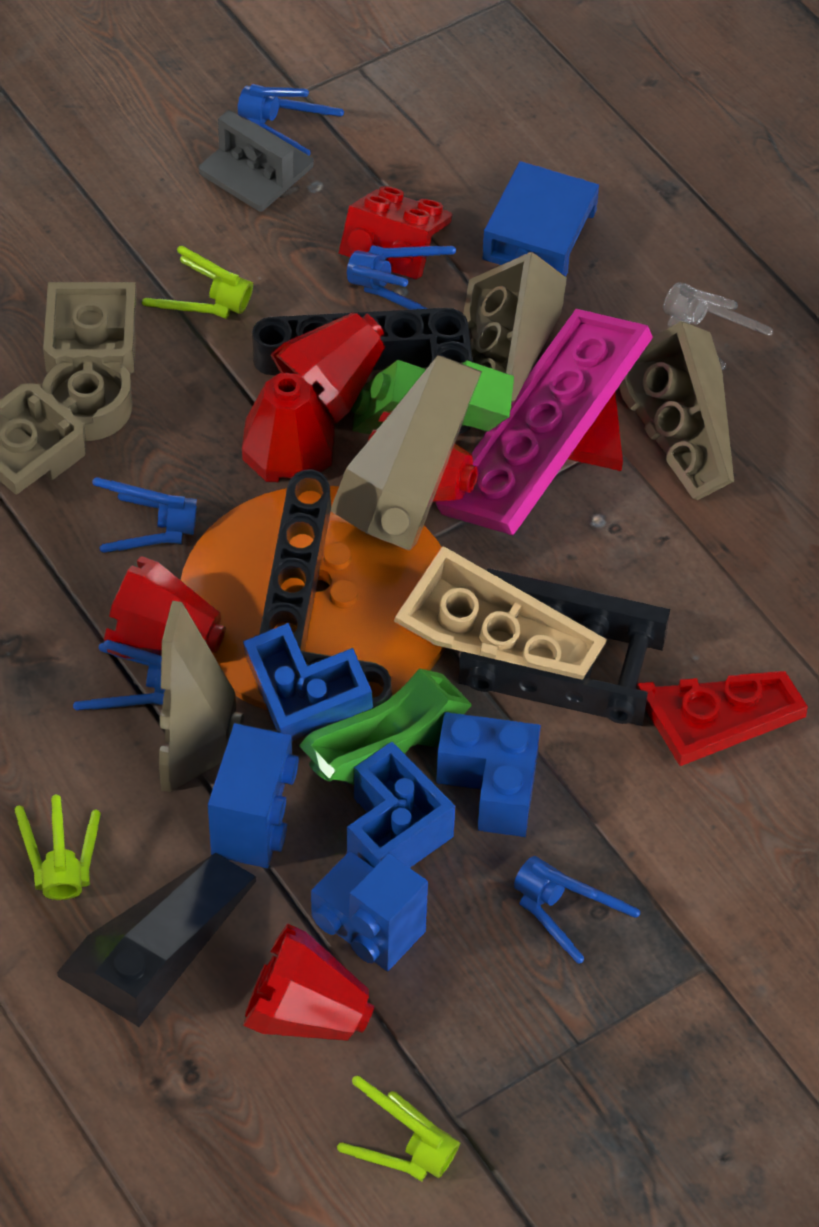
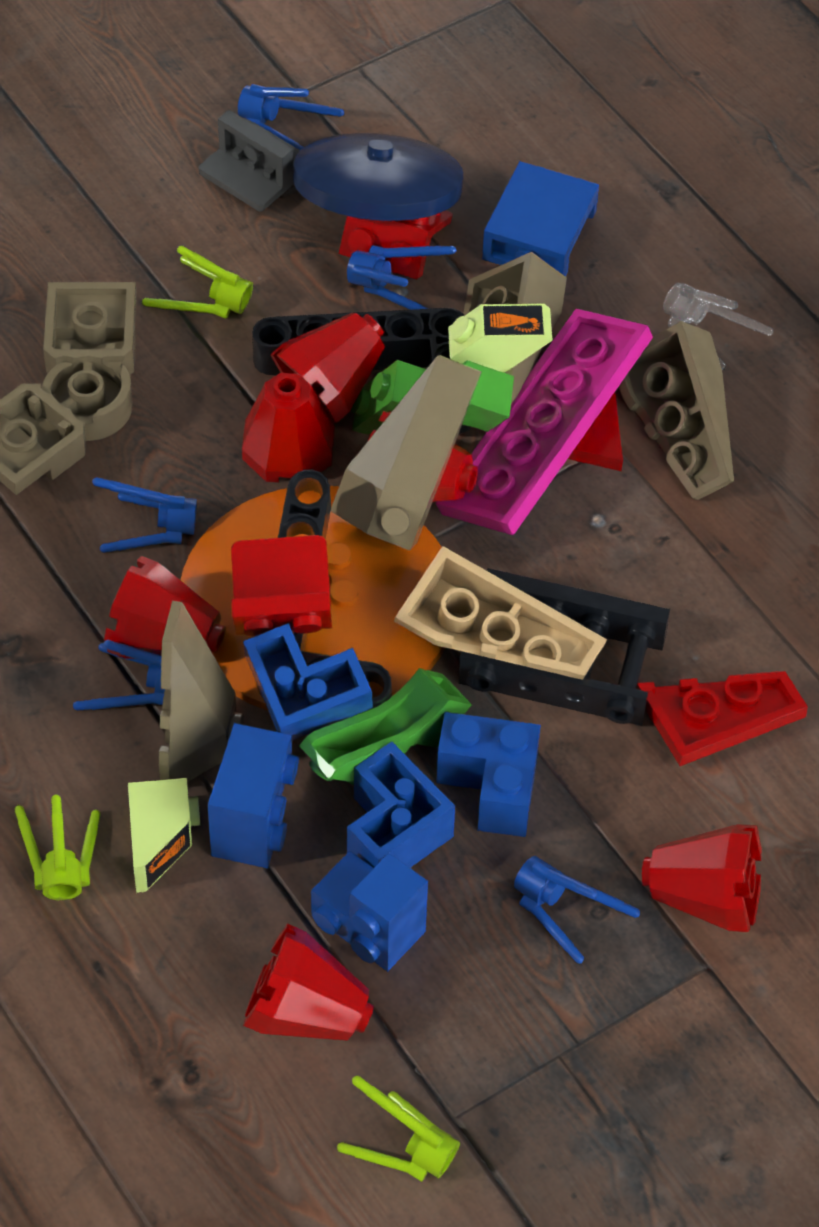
black wedge [57,853,256,1027] -> none
none -> yellowish green slope [128,778,200,893]
none -> red bracket [231,535,332,637]
none -> dark blue dish [293,133,464,221]
none -> yellowish green slope [448,304,553,373]
none -> red cone [642,824,762,932]

